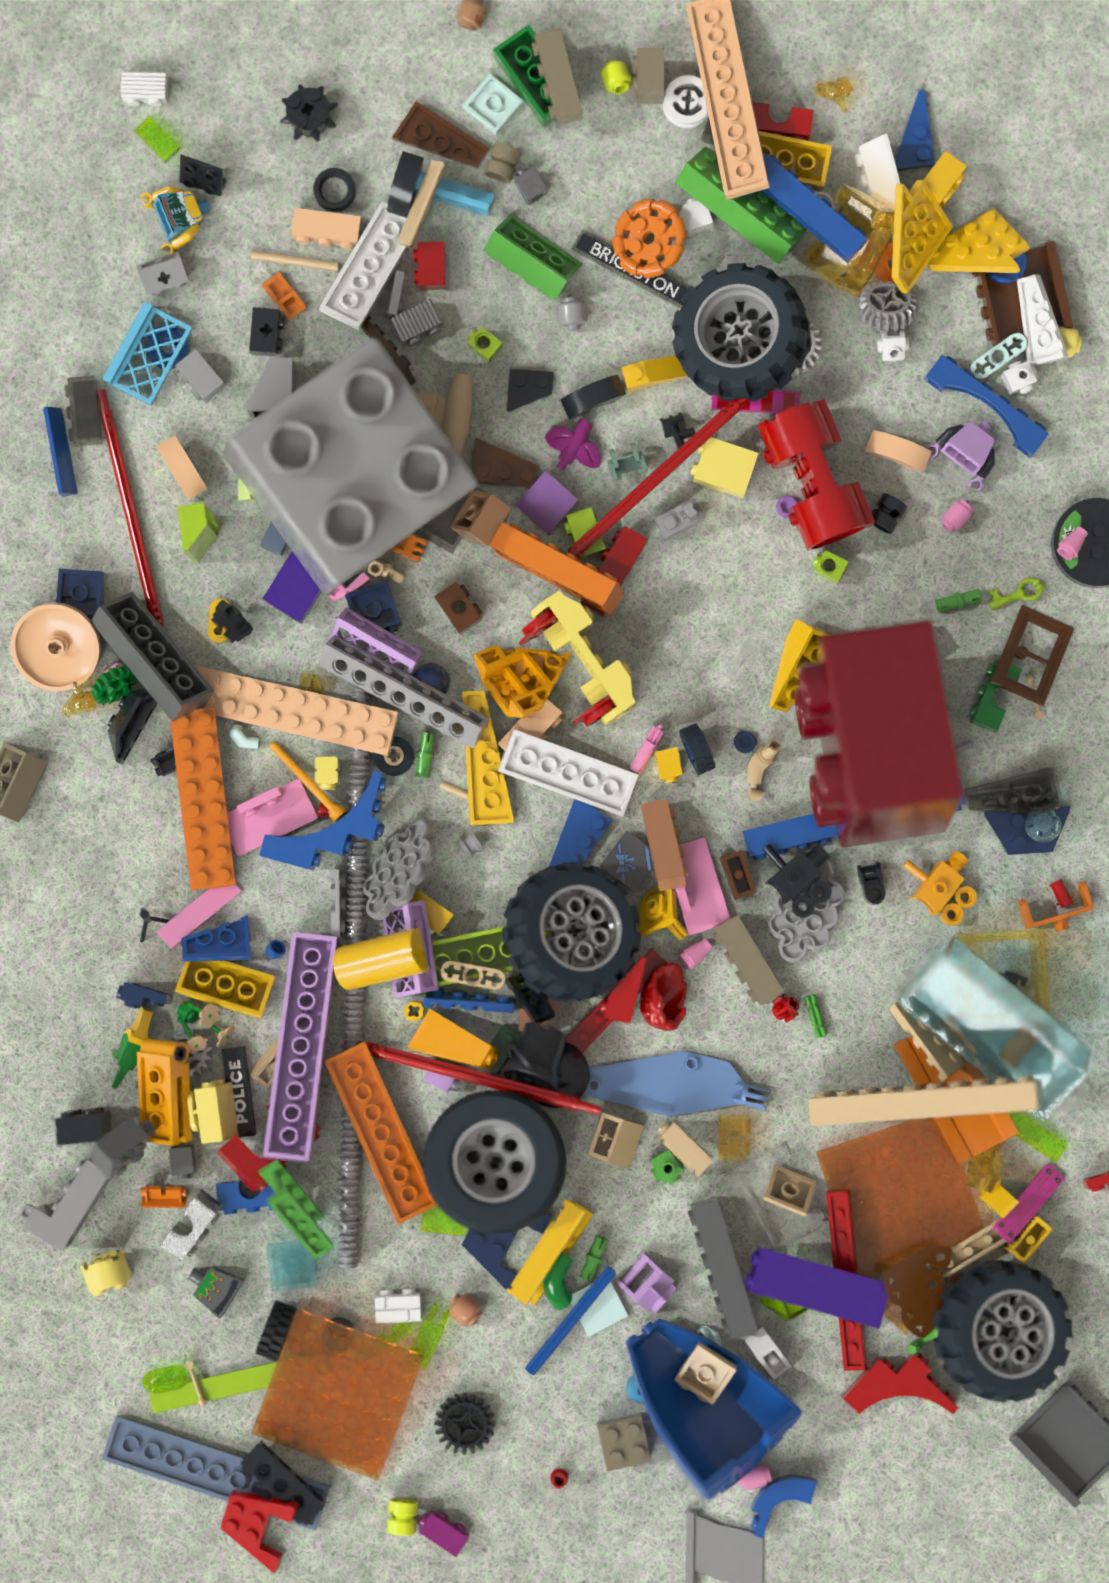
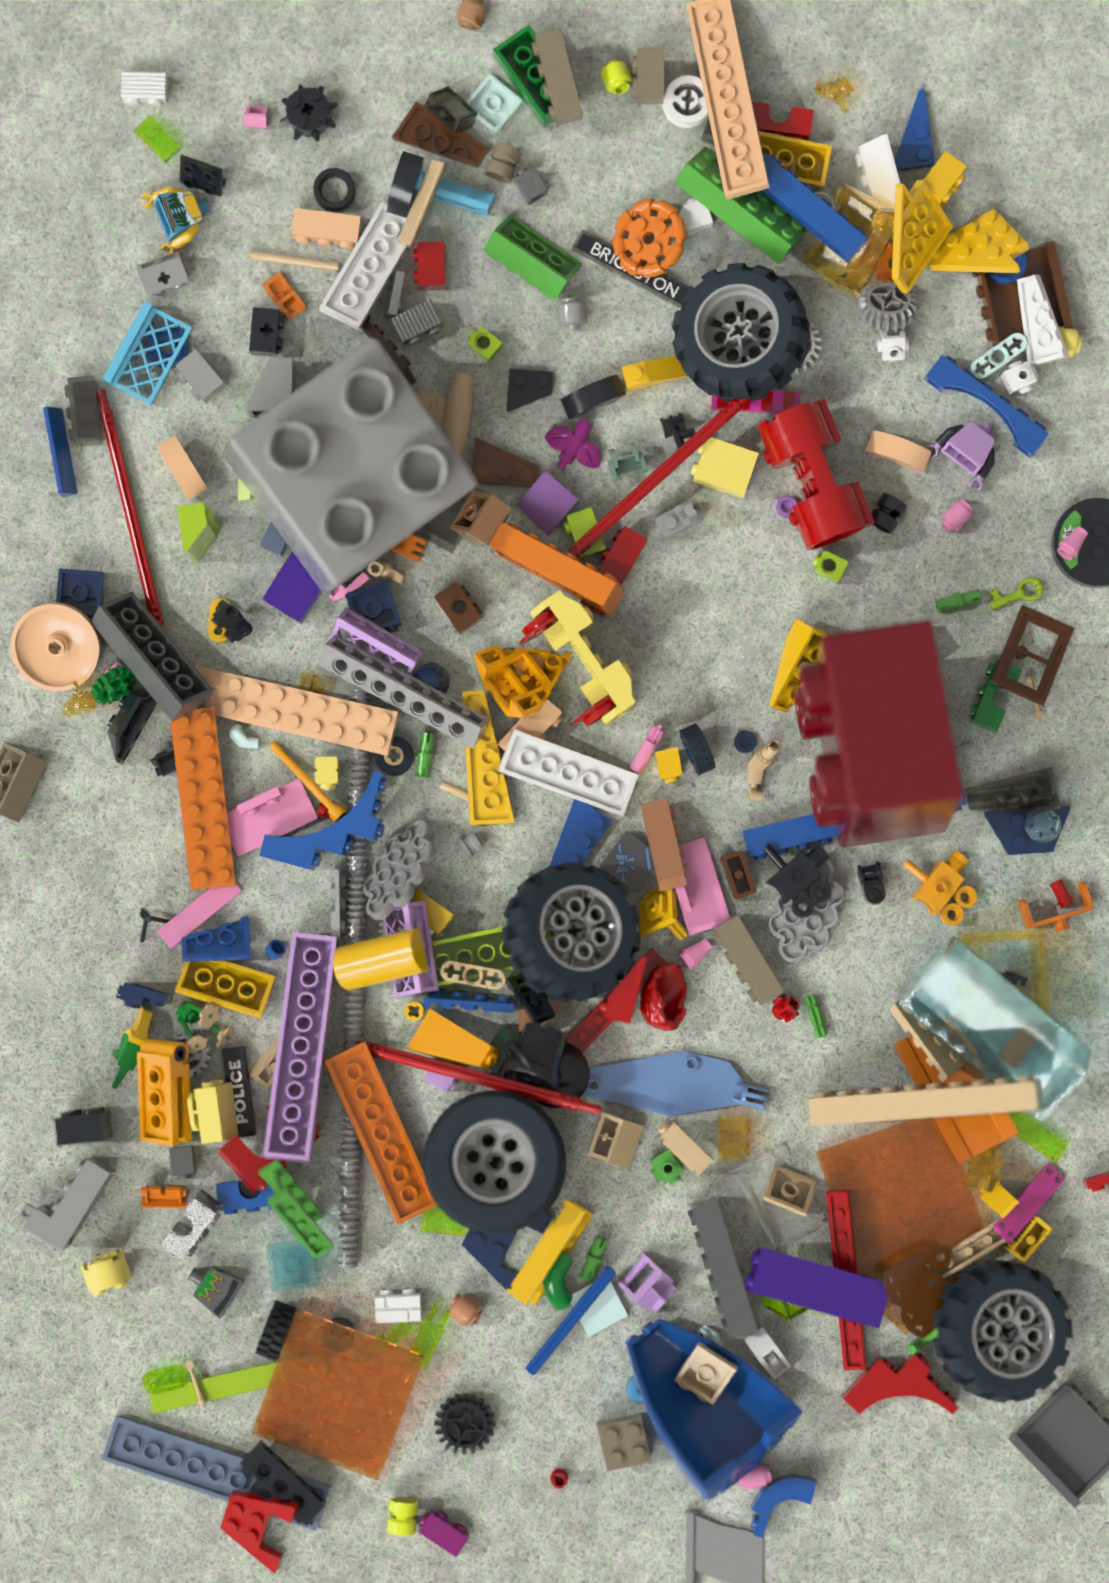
dark grey hinge [91,1119,156,1180] -> none
none -> bright pink brick [244,105,269,128]
none -> clear smoke brick [424,86,477,135]

